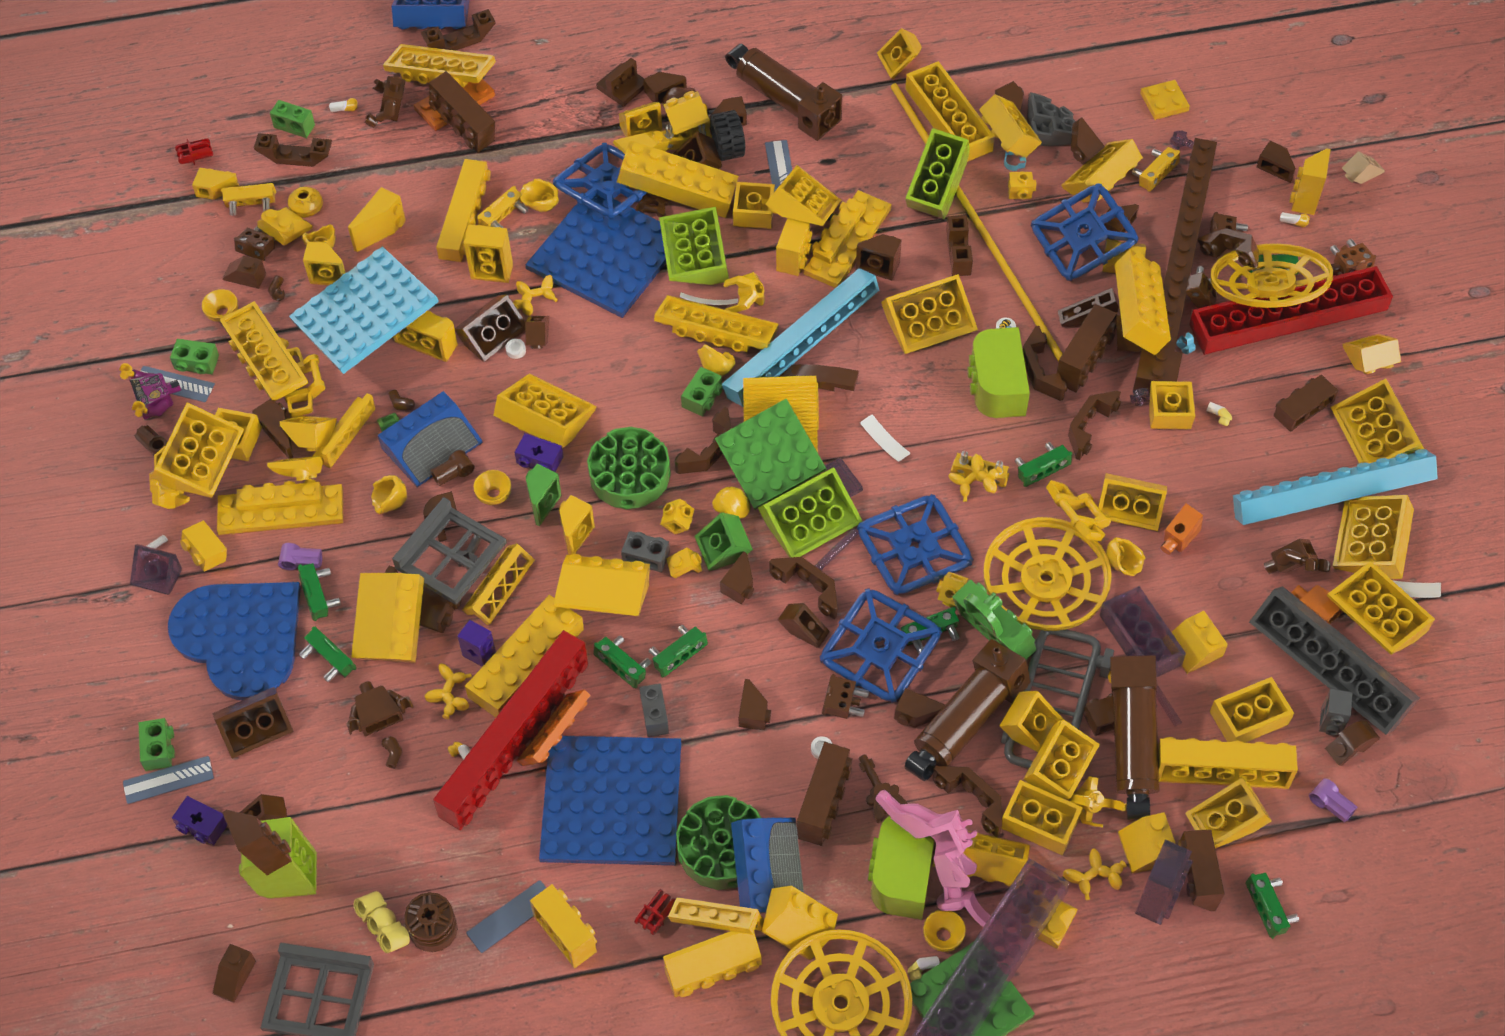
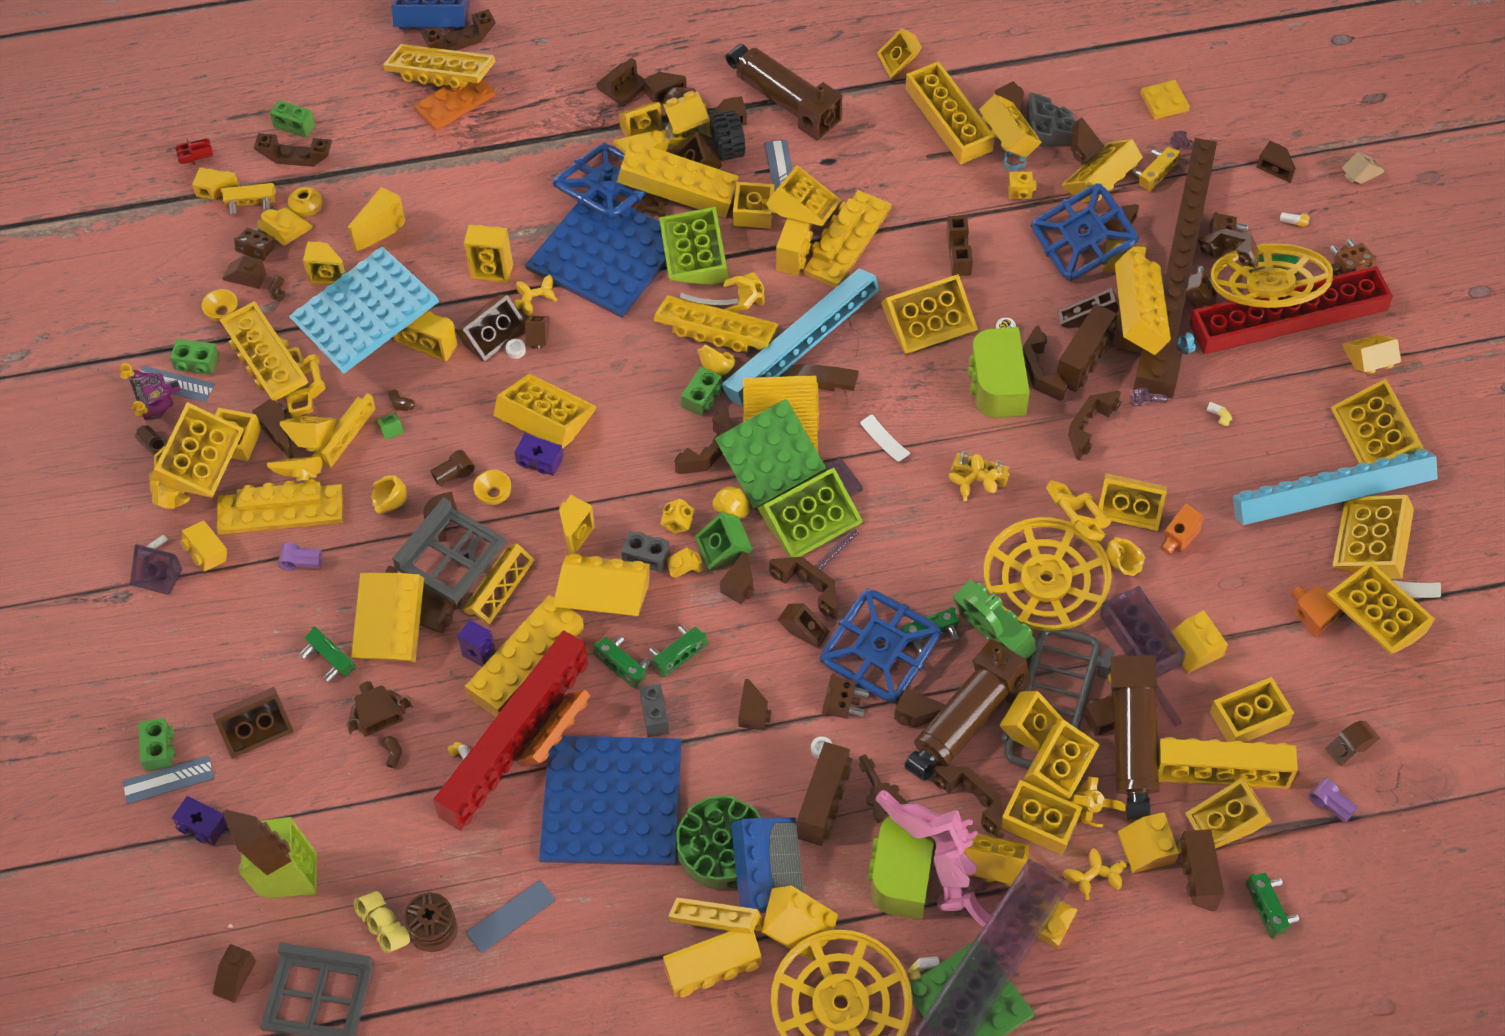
blue plate [168,582,301,700] -> none
reddish brown slope [239,794,287,821] -> none
green piece [298,563,341,621] -> none
yellow hair [302,224,336,249] -> none
arm [329,98,358,112] -> none
reddish brown torso [364,76,406,128] -> none
slope [378,391,483,487] -> none
yellow piece [424,664,472,720] -> none
reddish brown brick [429,71,495,153] -> none
yellow brick [436,159,491,262] -> none
yellow piece [478,186,528,228] -> none
yellow hair [520,179,559,213] -> none
bright green slope [526,464,562,526] -> none
yellow brick [530,884,597,969] -> none
bright green brick [587,427,671,509] -> none
red arm [634,889,676,935] -> none
reddish brown slope [856,234,902,281] -> none
blue plate [857,494,974,595] -> none
yellow piece [891,83,1063,362] -> none
lime brick [905,128,970,219] -> none
yellow piece [923,910,966,952] -> none
yellow brick [936,572,969,607] -> none
green piece [1015,442,1072,487] -> none
brick [1135,839,1193,925] -> none
yellow slope [1149,381,1195,429] -> none
dark grey brick [1249,586,1420,735] -> none
reddish brown torso [1264,539,1330,574] -> none
reddish brown brick [1274,374,1338,432] -> none
yellow slope [1289,149,1331,215] -> none
dark grey brick [1319,689,1353,736] -> none

